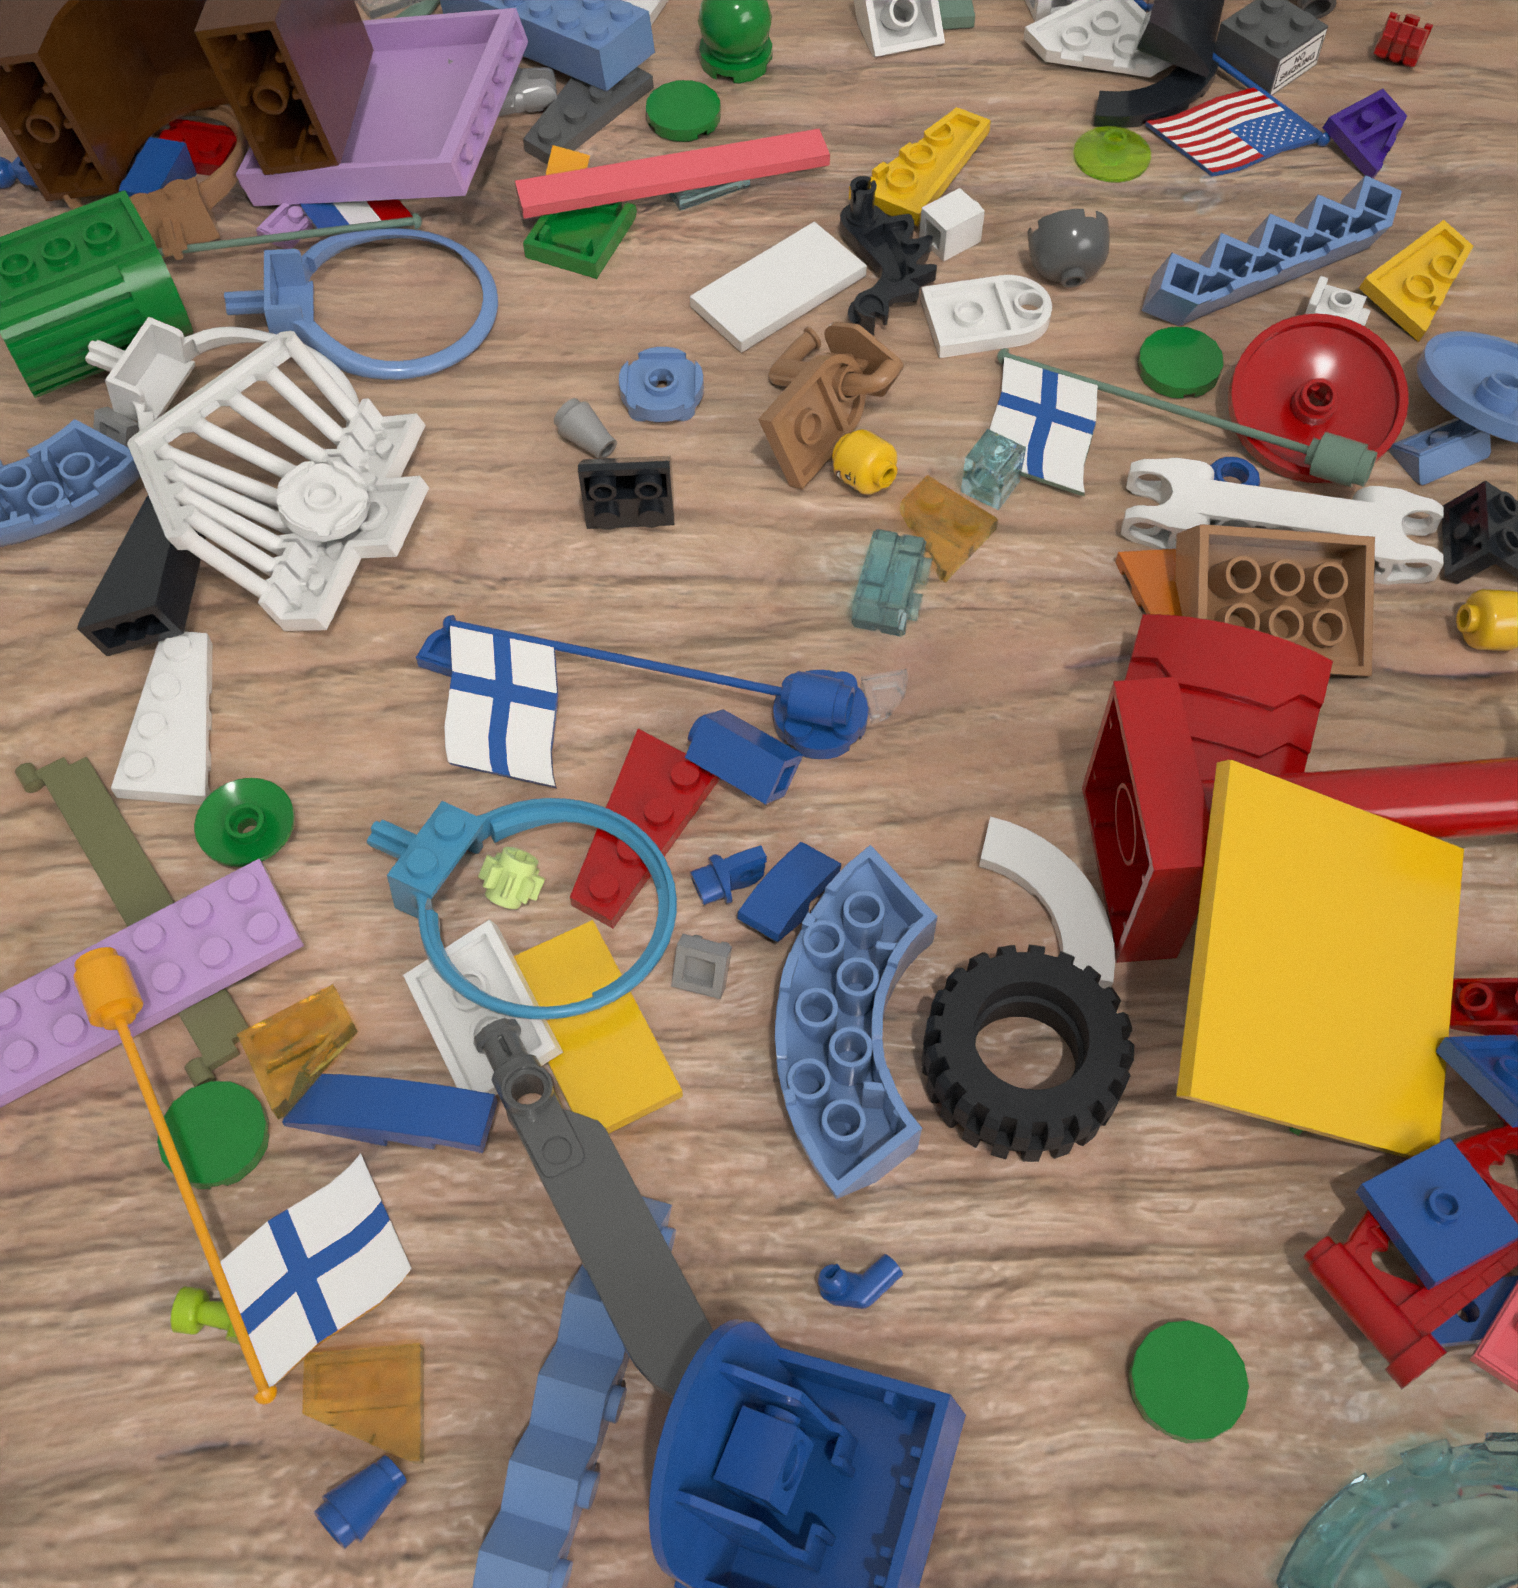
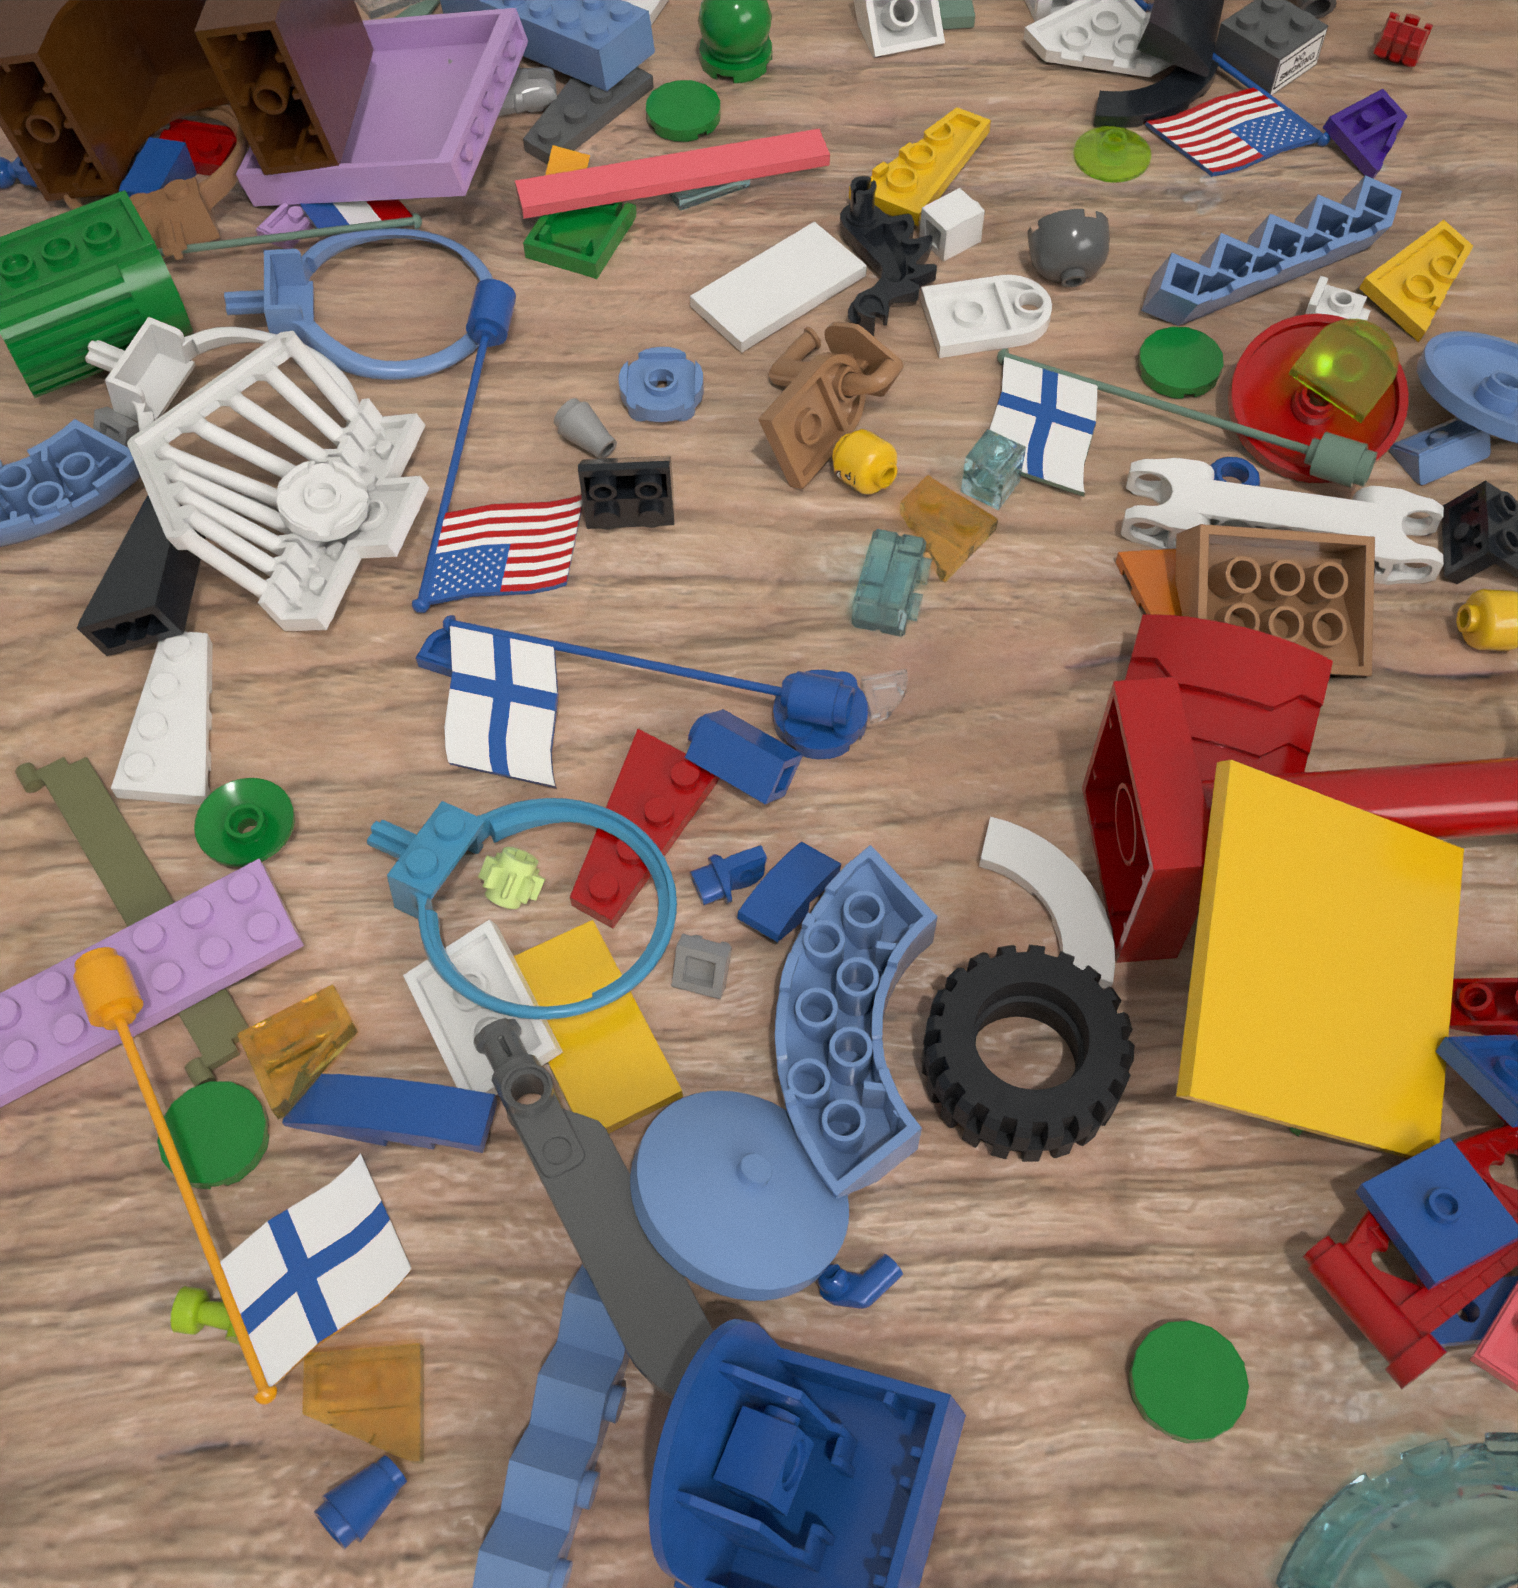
none -> flag [412,279,583,613]
none -> medium blue dish [630,1091,849,1301]
none -> clear neon green tile [1289,319,1399,423]

